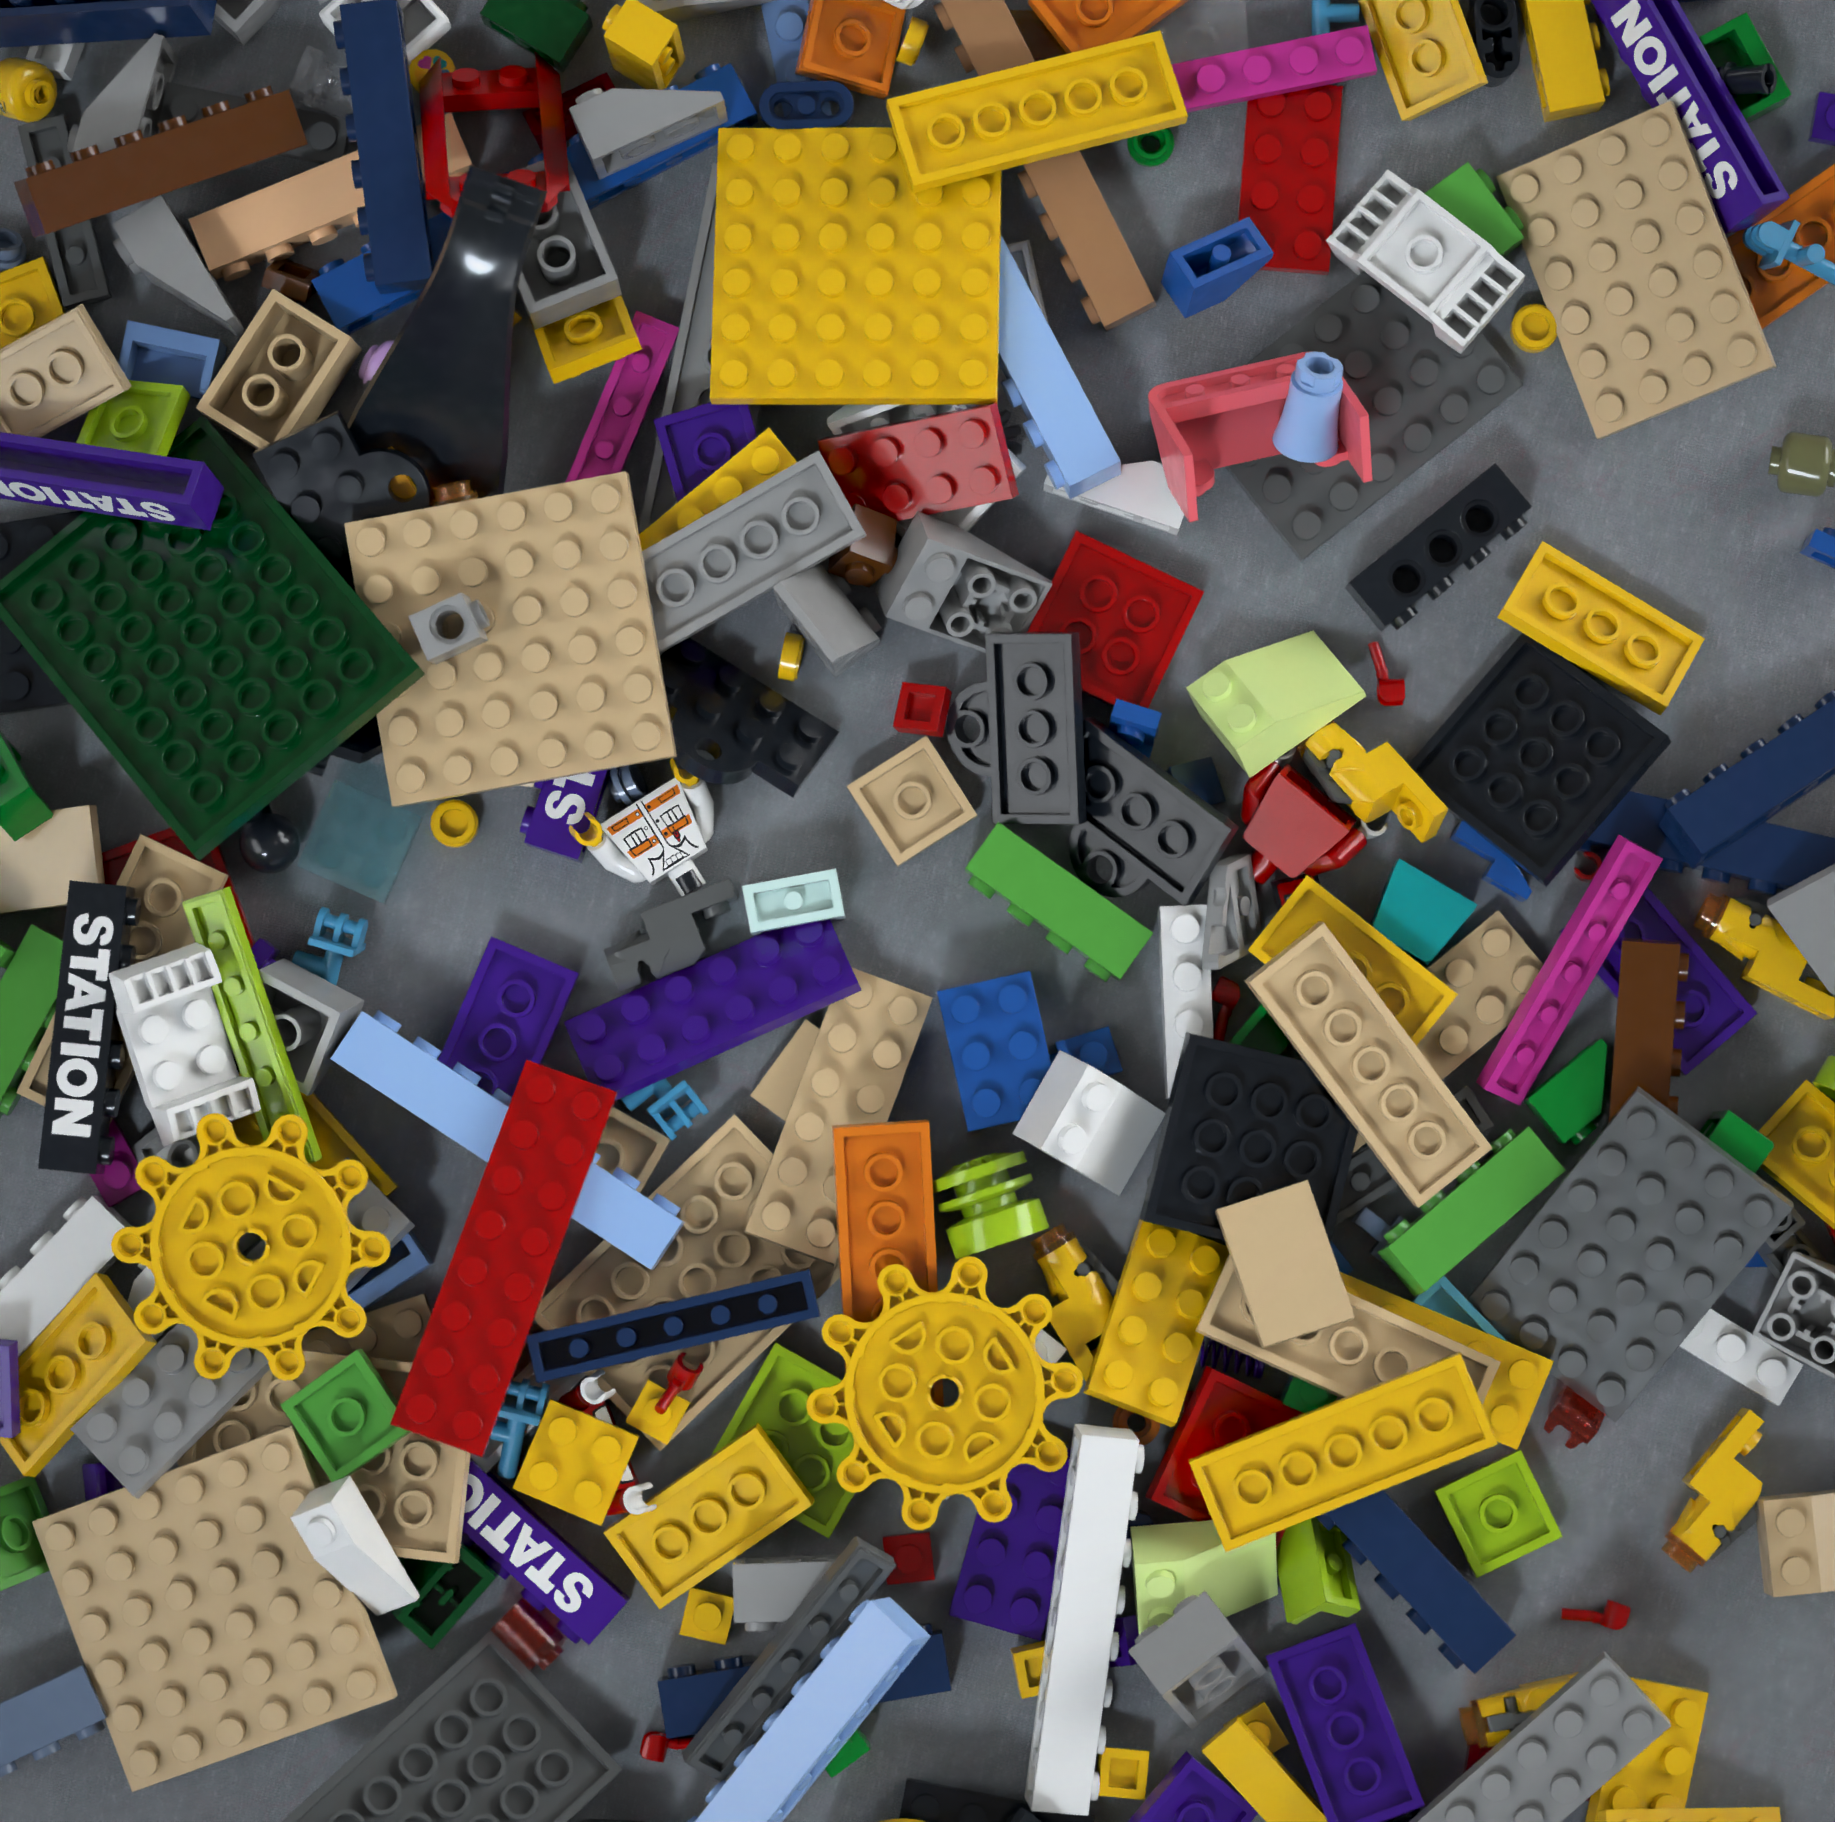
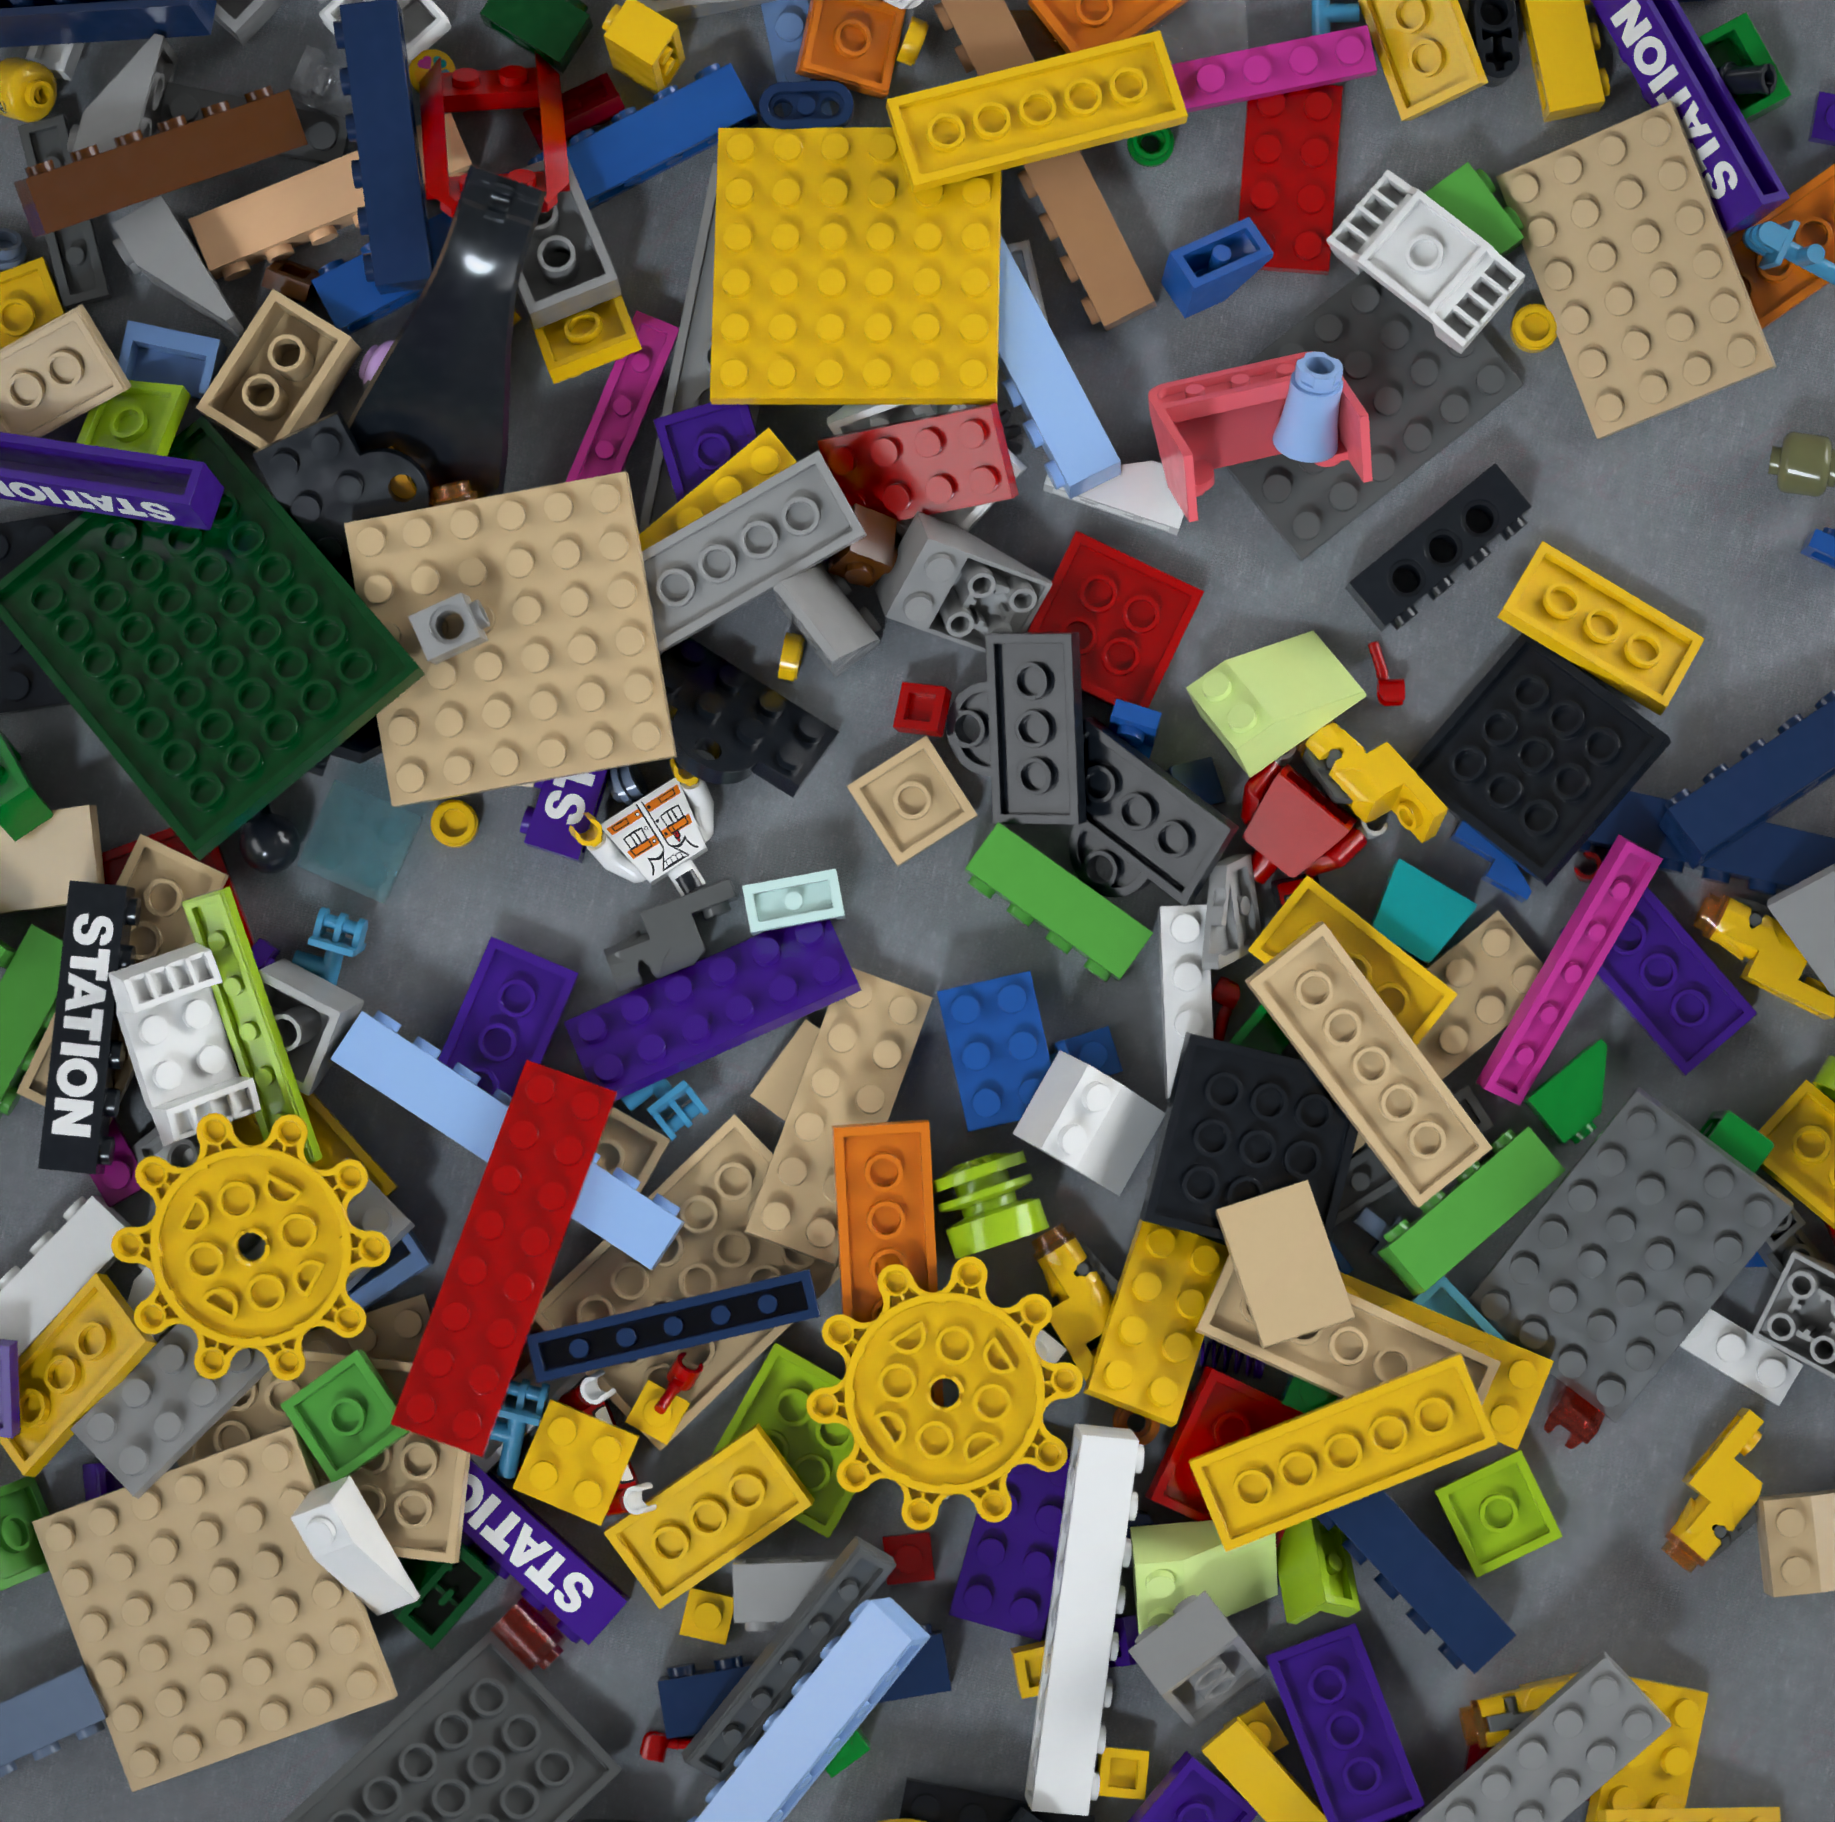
light grey slope [569,88,728,180] -> none
red hand [1561,1599,1631,1630] -> none
reddish brown brick [1609,937,1689,1121] -> none

